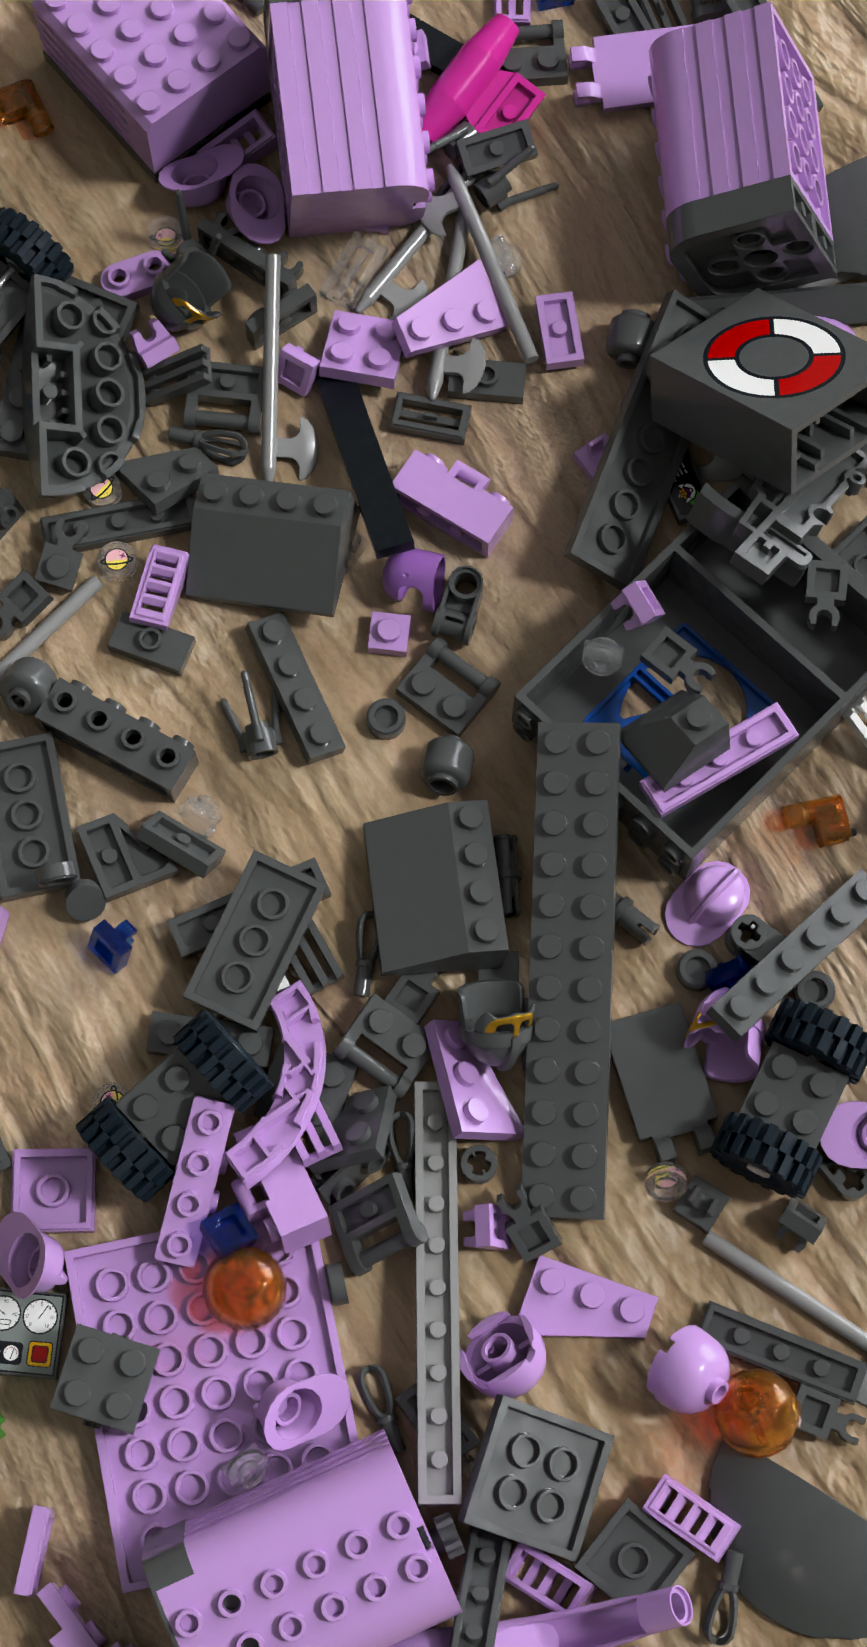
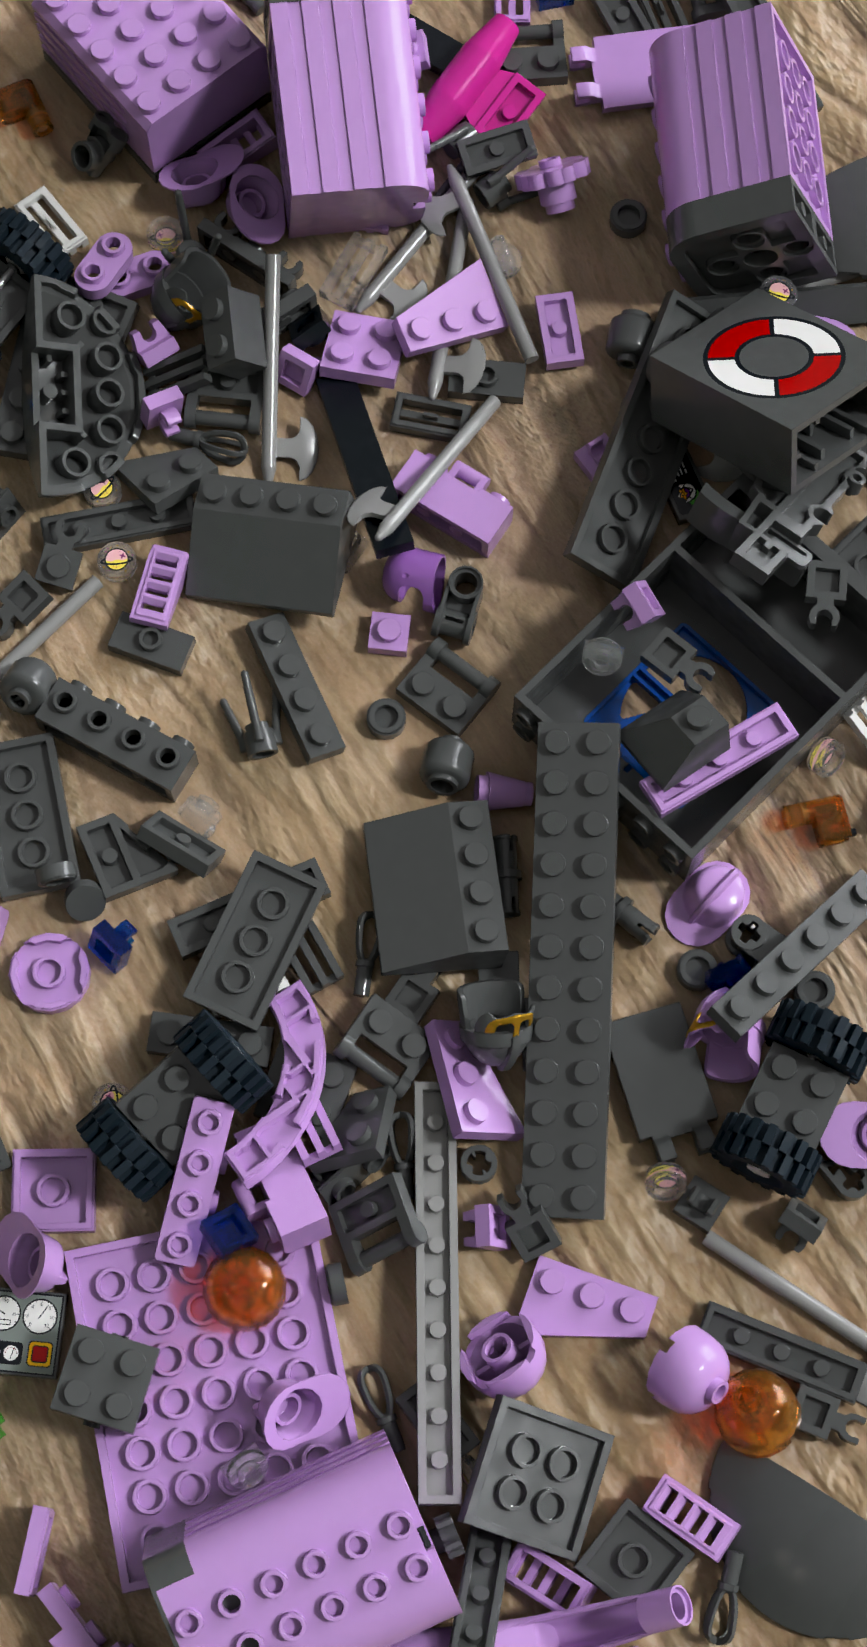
none -> lavender tile [8,933,91,1015]
none -> white tile [14,186,89,256]
none -> dark grey plate [71,110,129,178]
none -> lavender plate [74,232,133,300]
none -> lavender tile [140,385,184,438]
none -> dark grey brick [200,285,267,380]
none -> black plate [288,304,331,351]
none -> light grey piece [346,395,501,541]
none -> lavender cone [474,771,534,811]
none -> lavender plant [514,155,591,215]
none -> dark grey tile [609,199,647,239]
none -> tile [760,275,798,305]
none -> clear tile [807,736,846,778]

